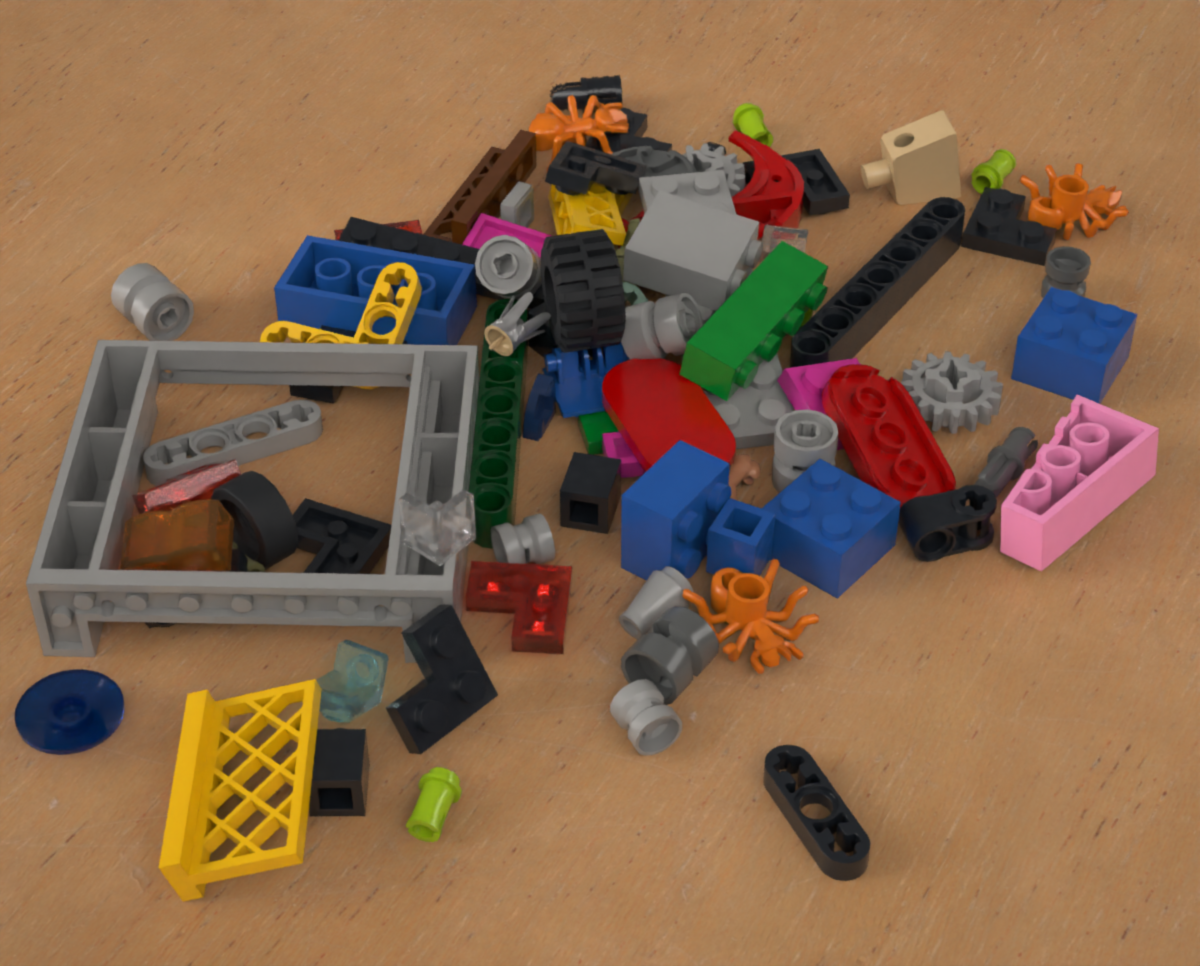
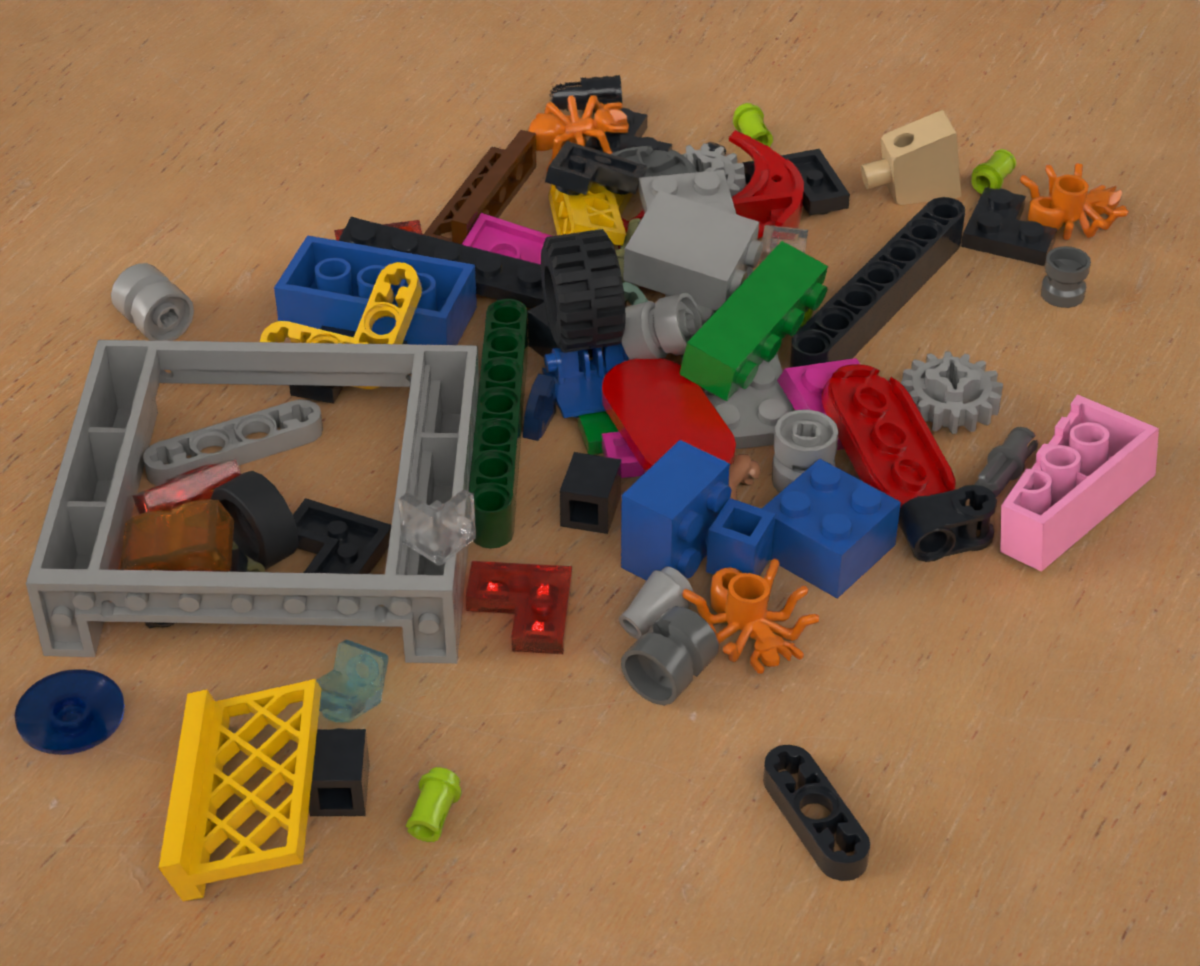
black plate [386,604,498,754] -> none
light grey wheel [475,235,542,300] -> none
flat silver piece [484,292,551,356] -> none
light grey wheel [491,513,555,574] -> none
light grey tile [500,181,534,228] -> none
light grey wheel [610,679,682,756] -> none
blue brick [1011,287,1137,404] -> none

